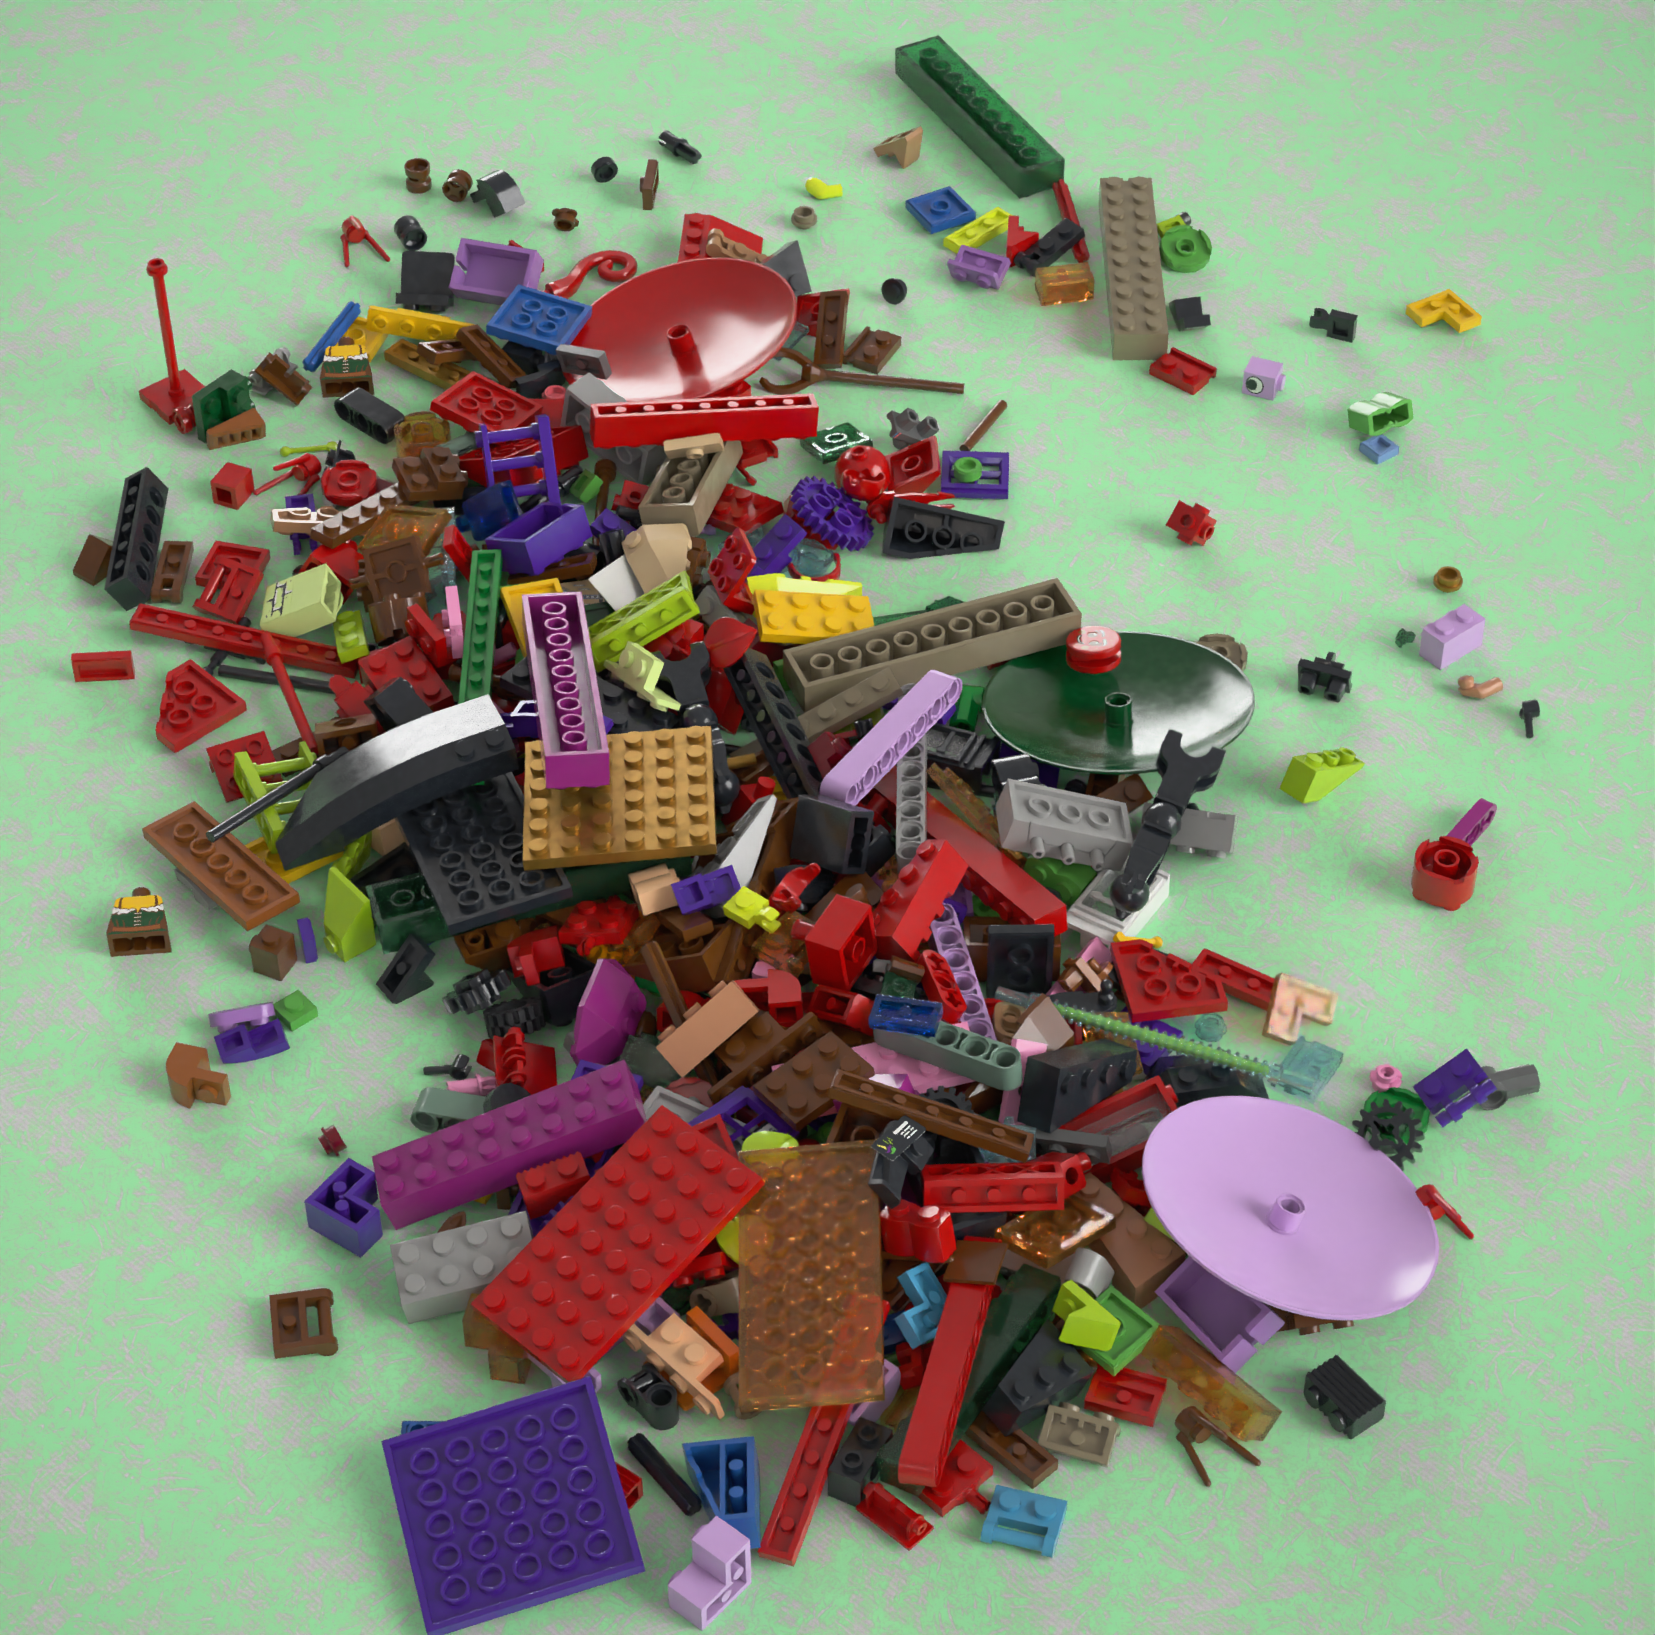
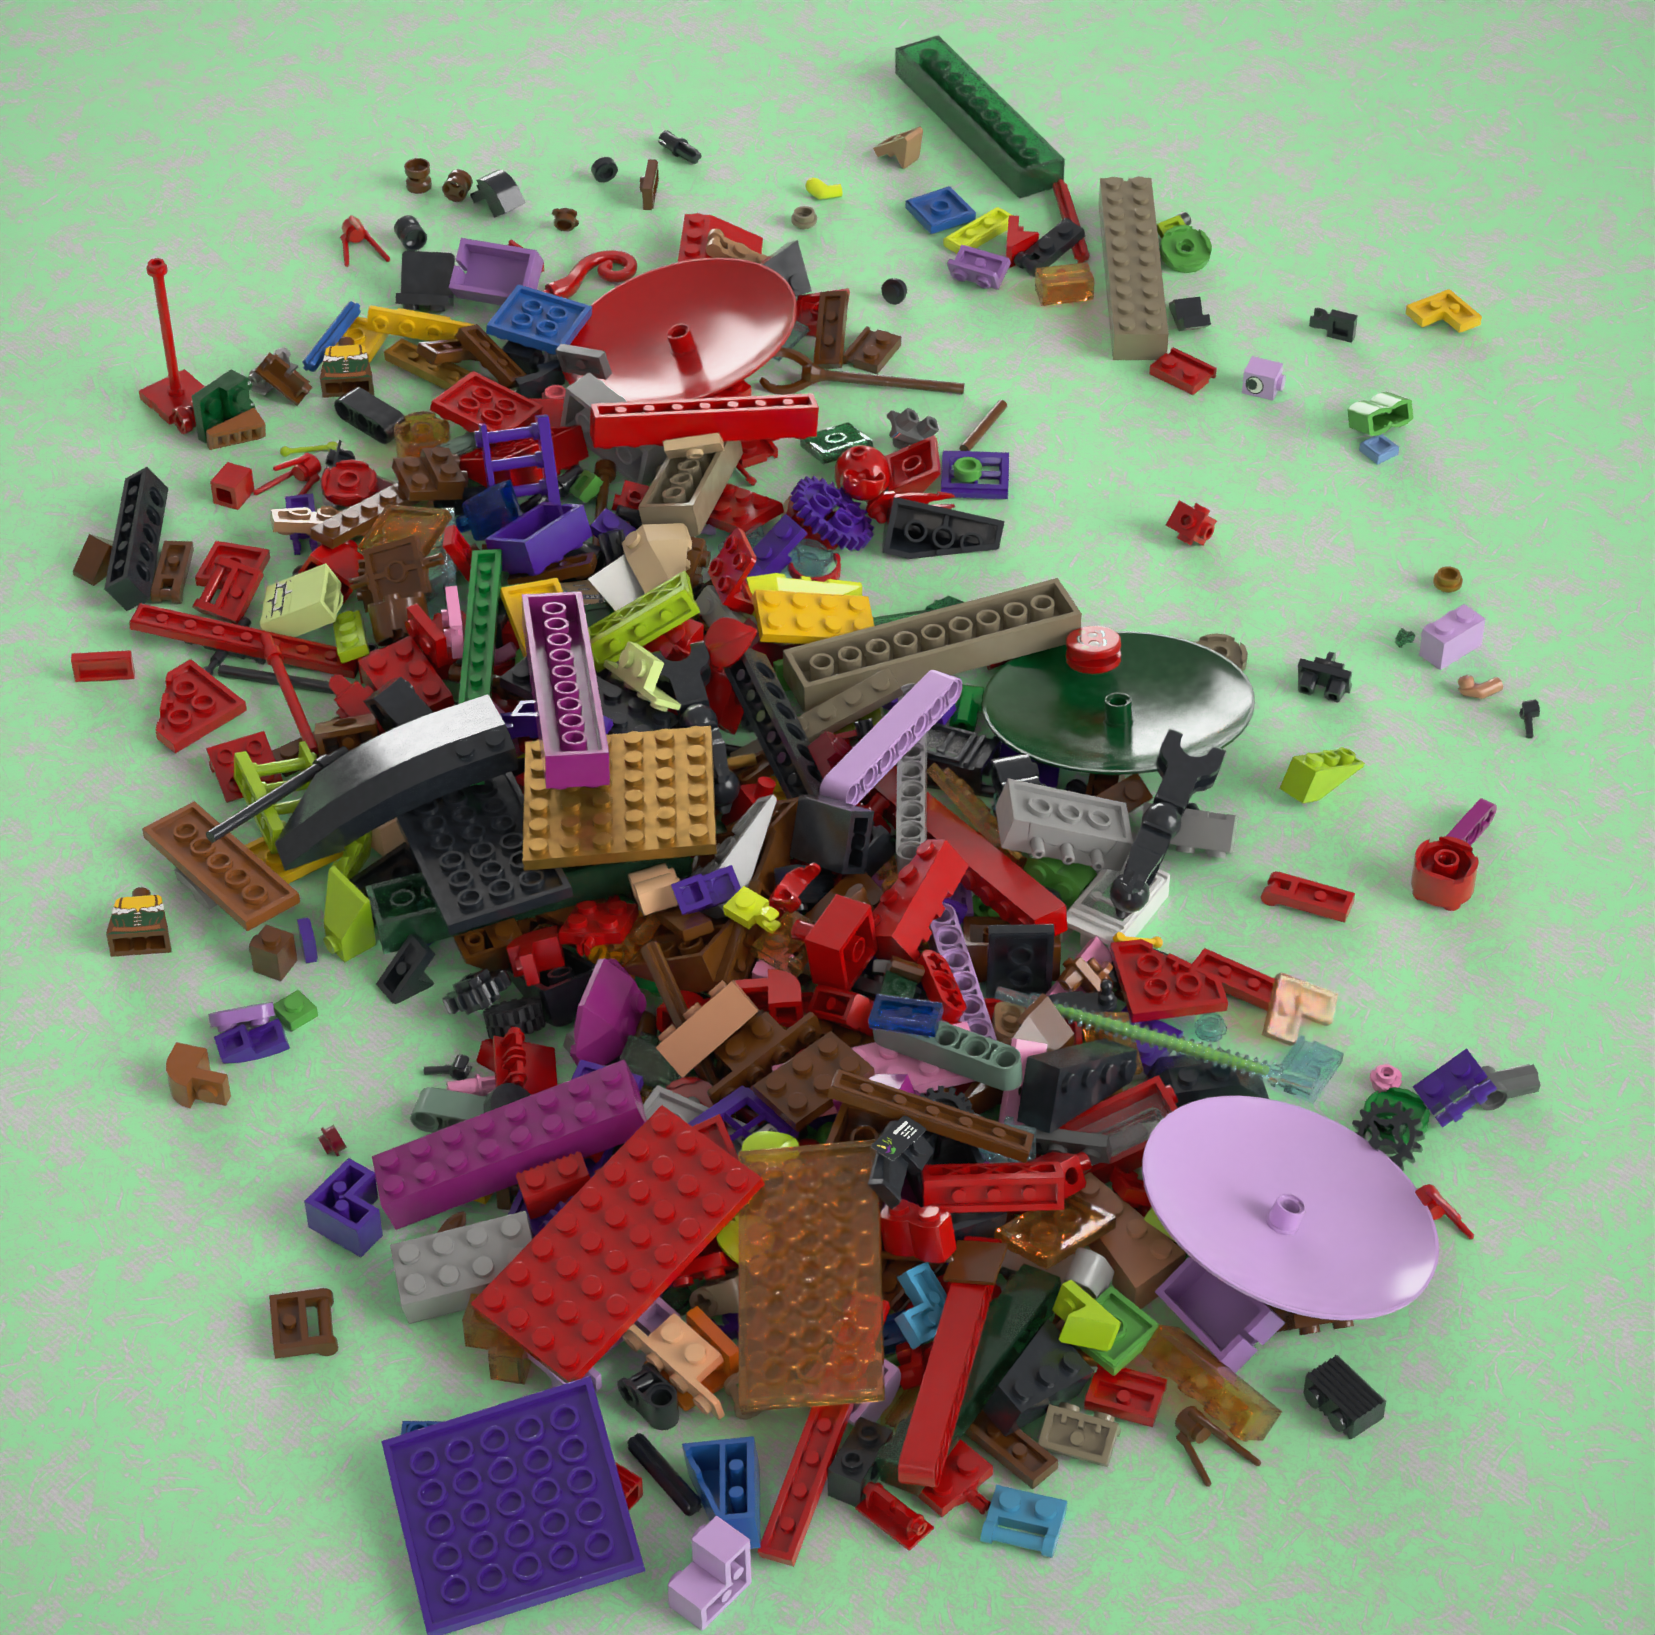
none -> red plate [1260,871,1355,923]

